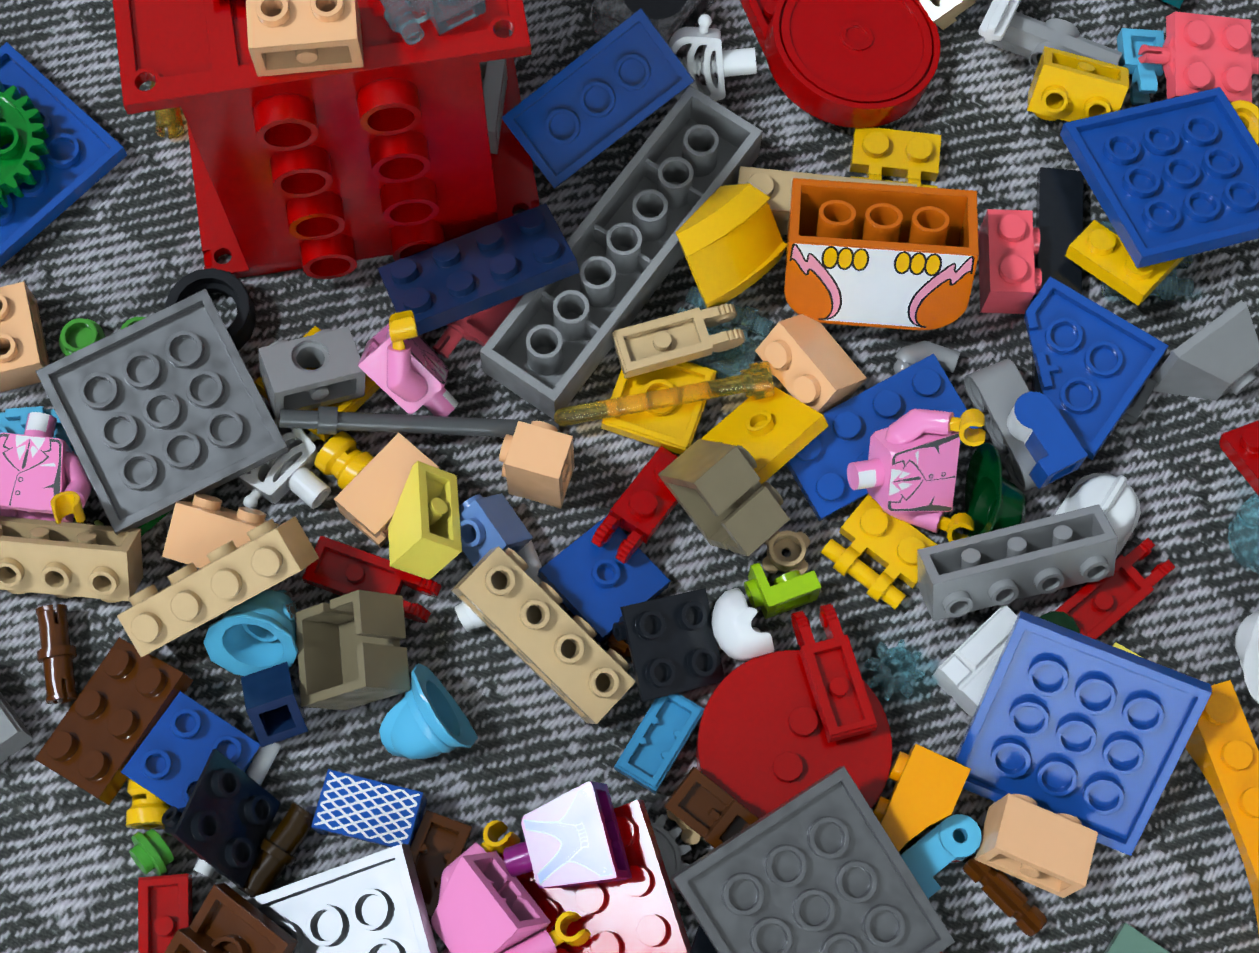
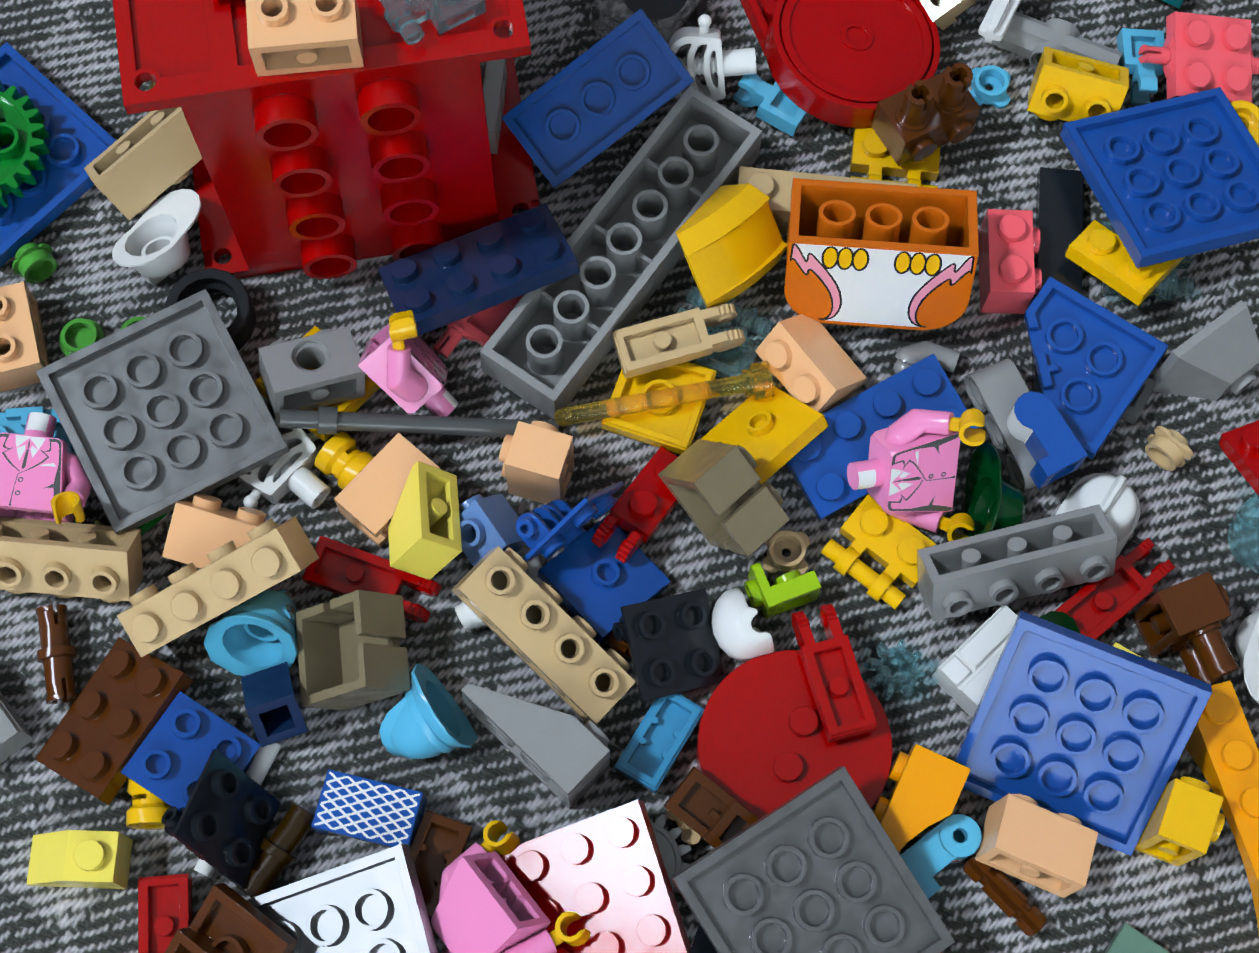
bright green plate [129,828,174,876] -> none
torso [503,781,632,888] -> none
none -> bright green plate [12,243,57,284]
none -> light yellow slope [26,830,133,889]
none -> tan brick [84,107,202,221]
none -> white piece [112,189,202,285]
none -> light grey slope [461,683,610,809]
none -> blue hinge [516,481,624,562]
none -> medium azure plate [733,74,808,137]
none -> reddish brown brick [871,63,981,166]
none -> medium azure plate [970,65,1011,109]
none -> reddish brown brick [1132,572,1239,686]
none -> yellow brick [1135,776,1225,867]
none -> tan plate [1145,426,1193,471]

